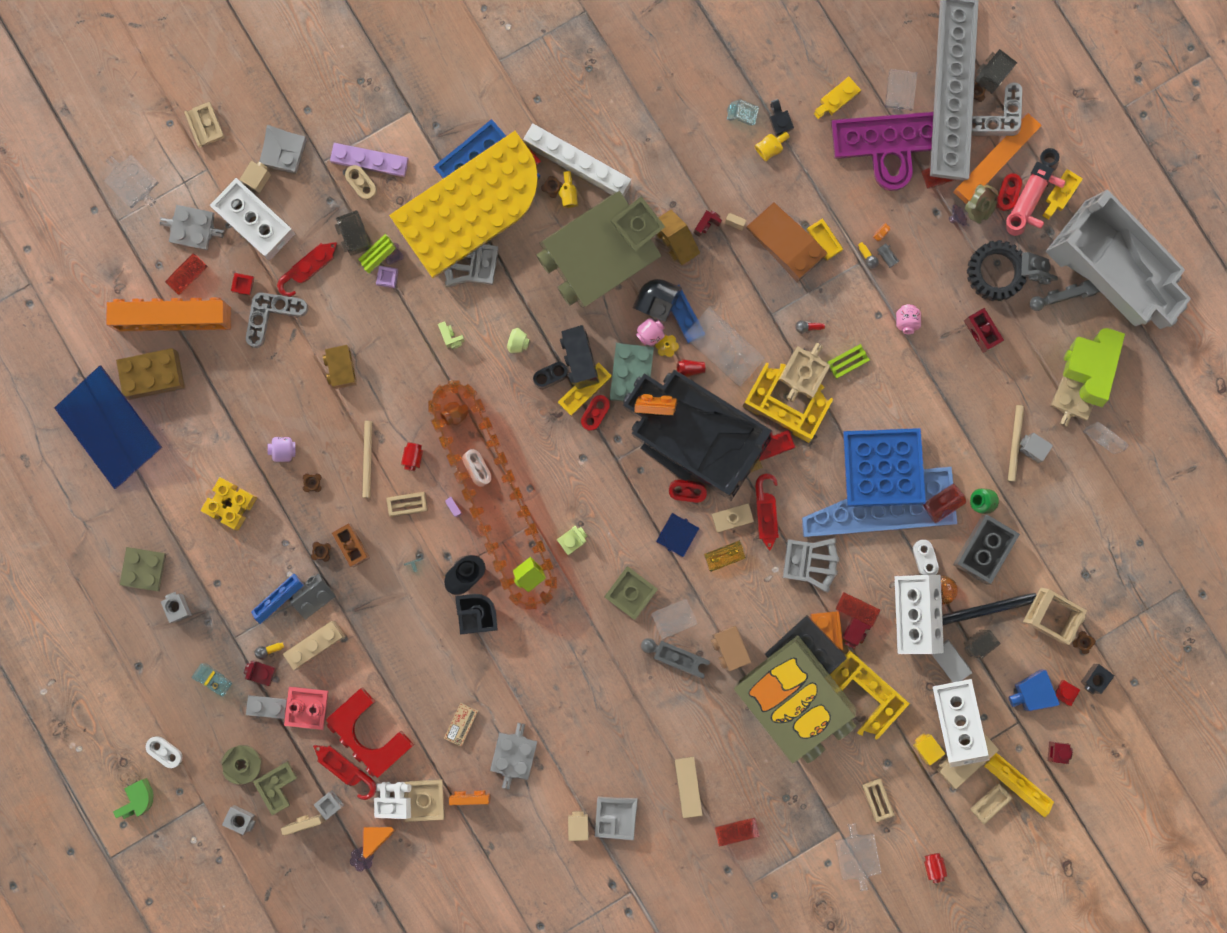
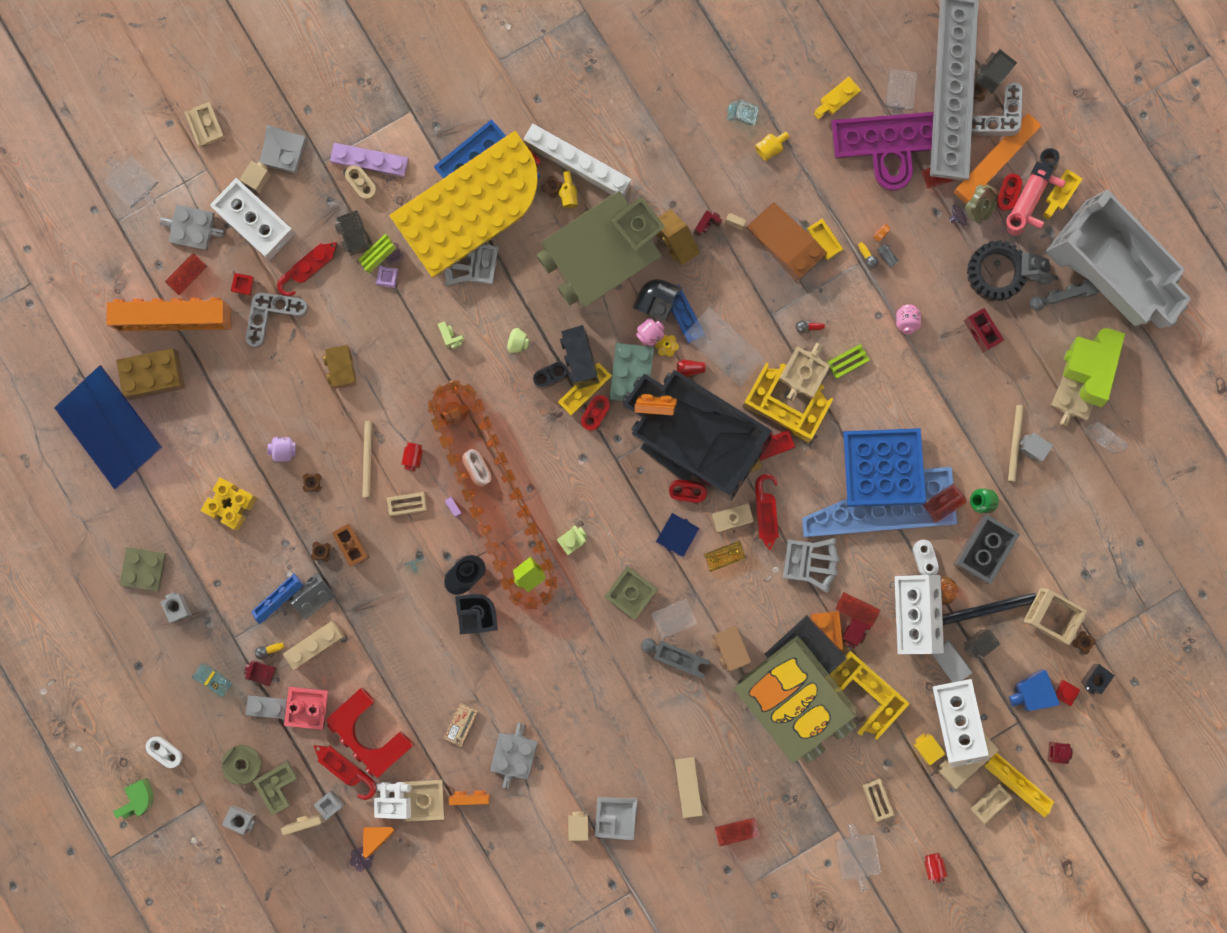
black plate [769,99,794,135] -> none

